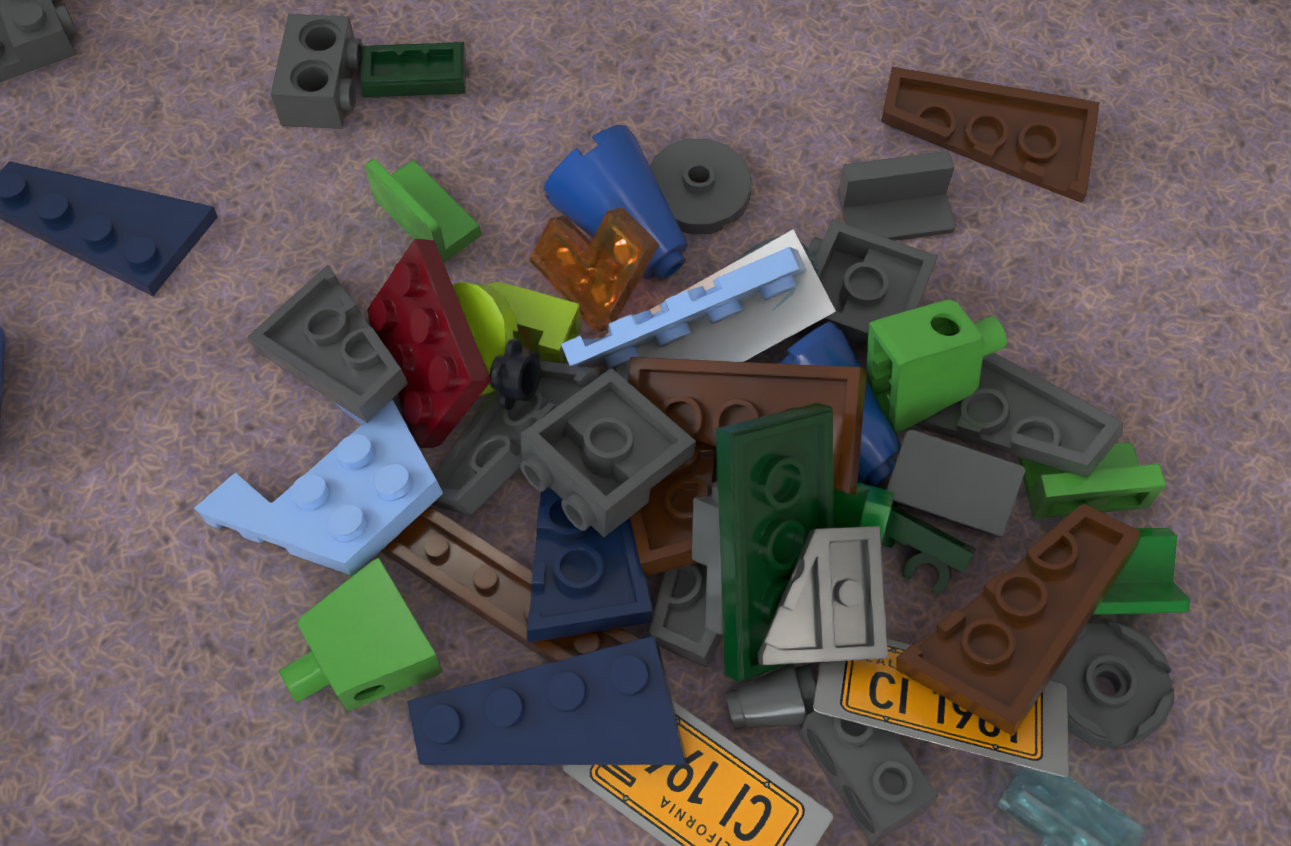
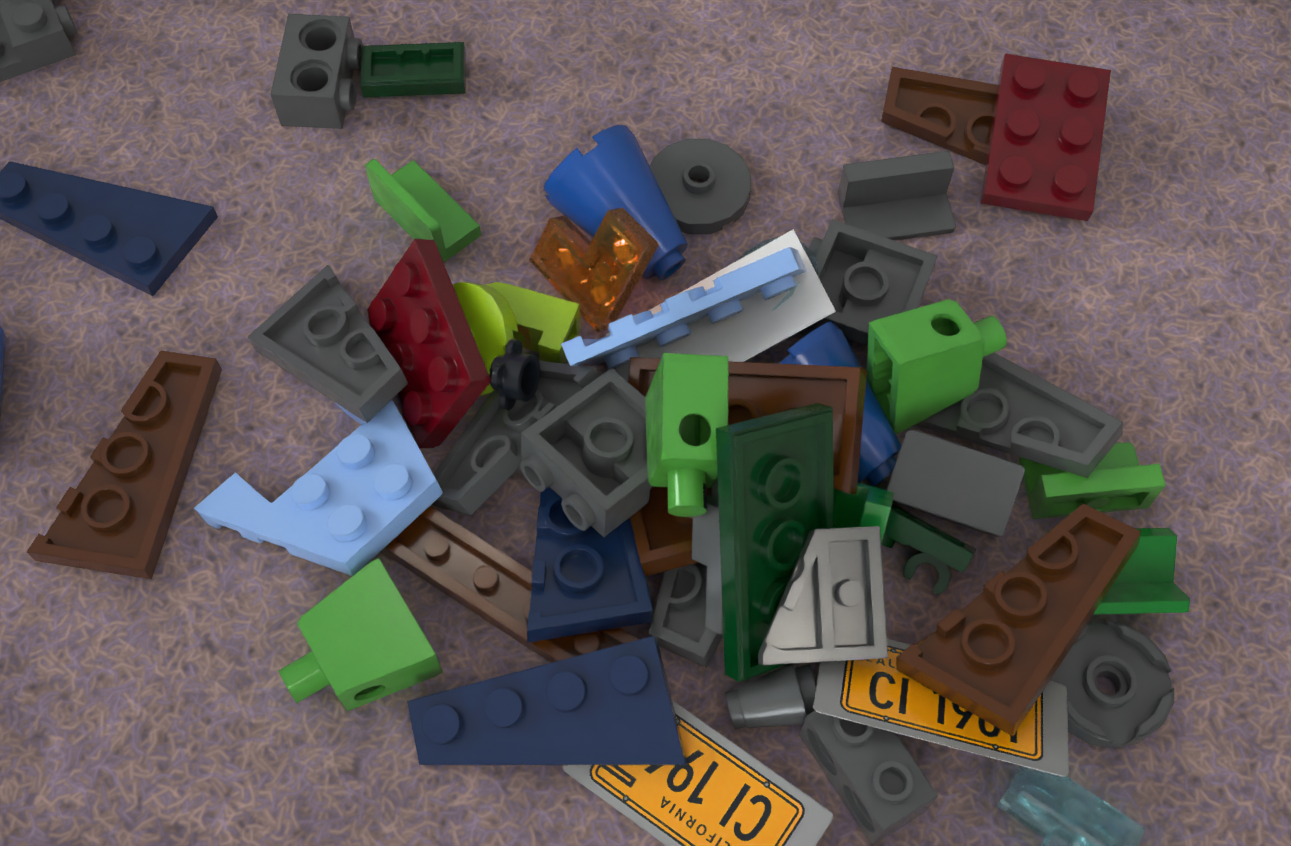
none -> reddish brown wing [27,350,222,579]
none -> bright green torso [645,353,729,517]
none -> dark red plate [980,53,1111,221]

